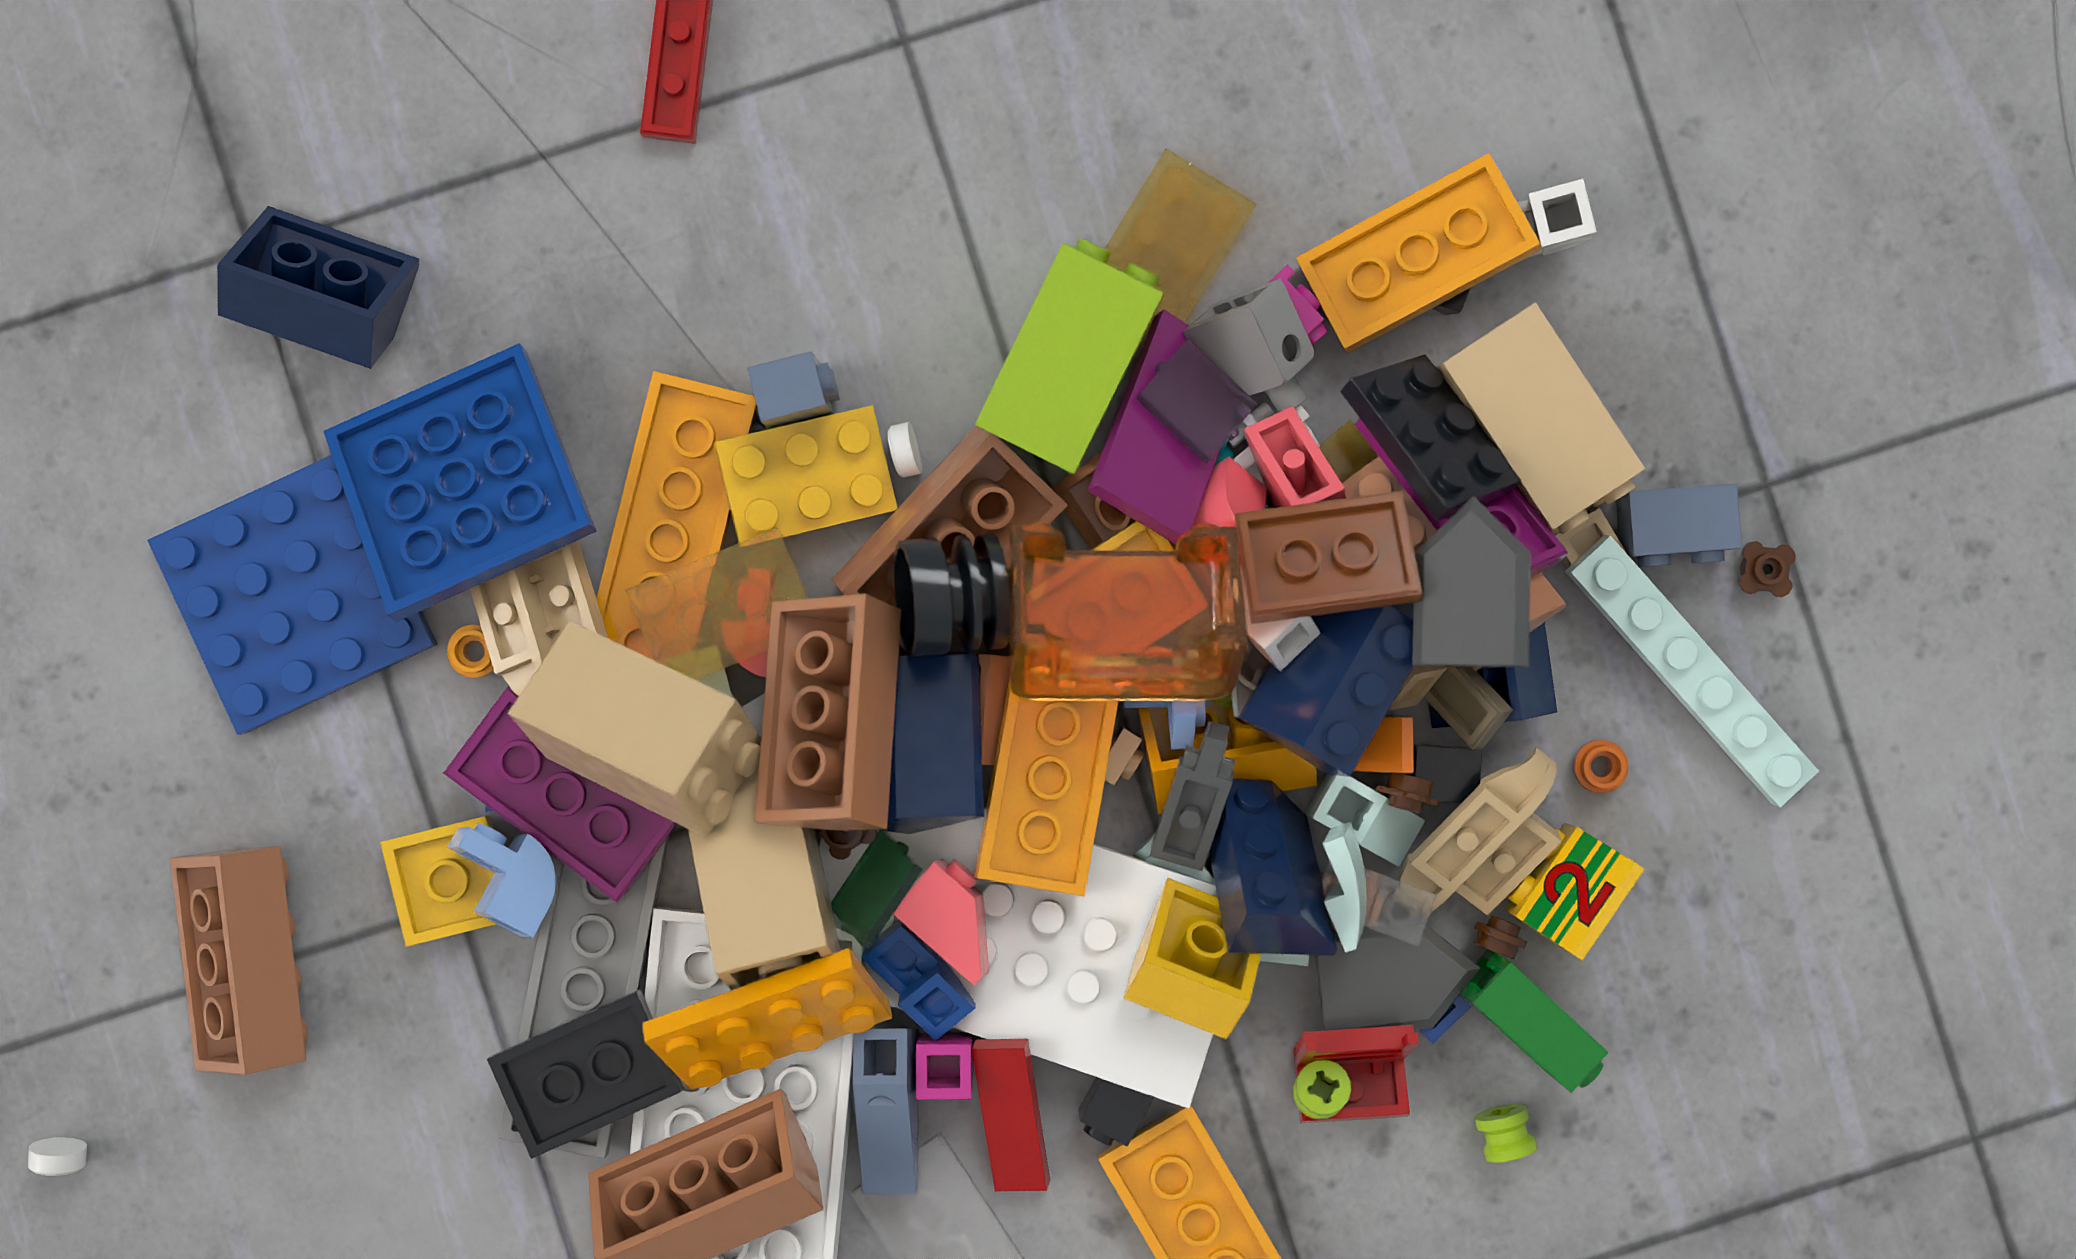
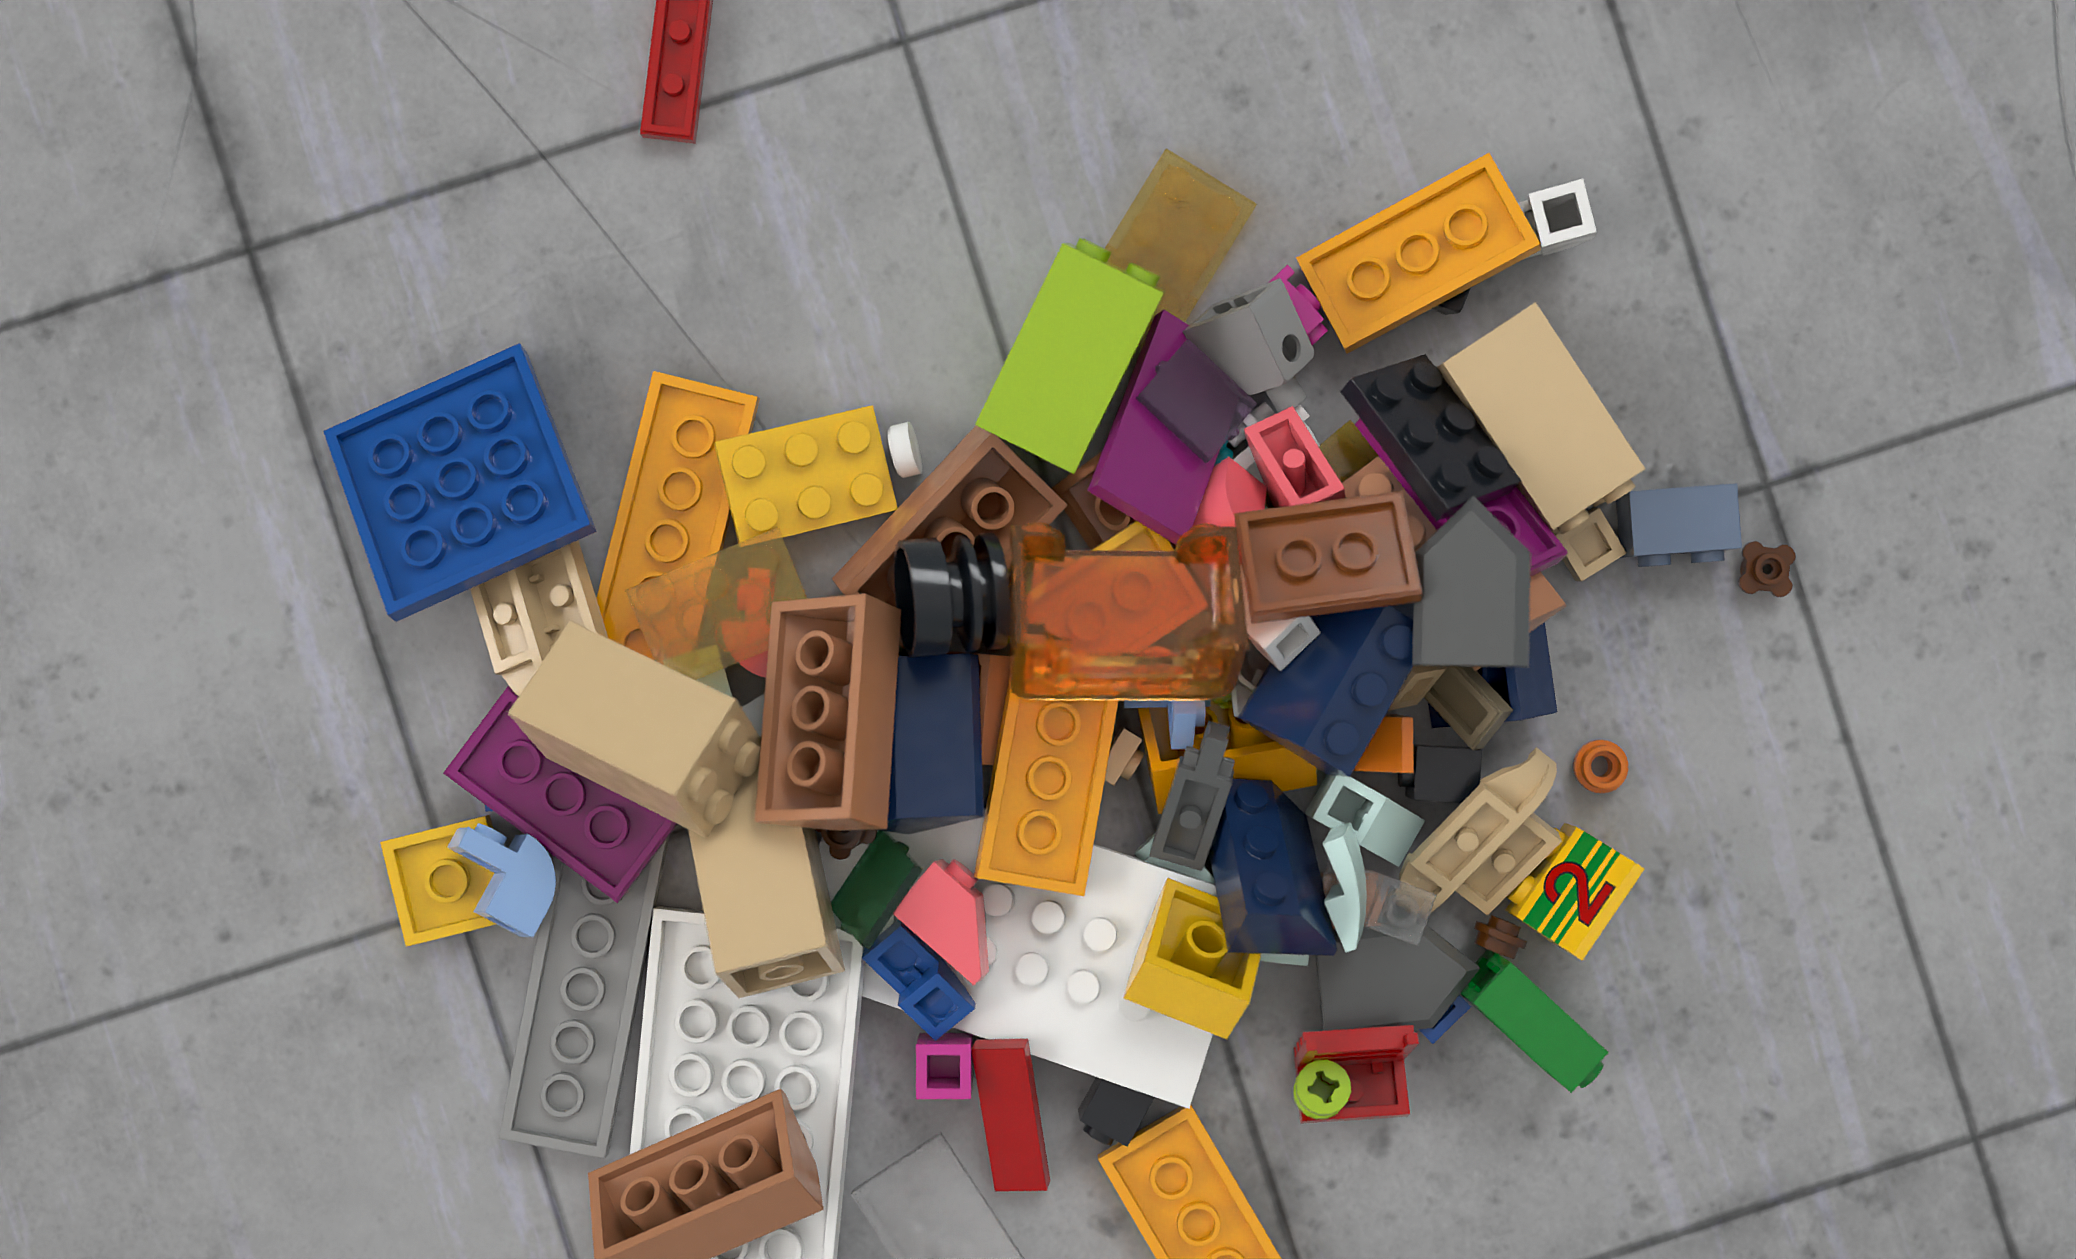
white tile [28,1137,87,1176] -> none
blue plate [147,455,438,735] -> none
nougat slope [170,846,308,1075] -> none
dark blue slope [217,206,419,369] -> none
light orange plate [447,624,494,678] -> none
black plate [487,989,684,1159] -> none
light orange plate [642,948,892,1090] -> none
sand blue brick [747,351,840,429] -> none
sand blue slope [853,1029,919,1194] -> none
reddish brown plate [1375,773,1439,813] -> none
lime wheel [1474,1103,1538,1163] -> none
light aqua plate [1565,535,1819,808] -> none

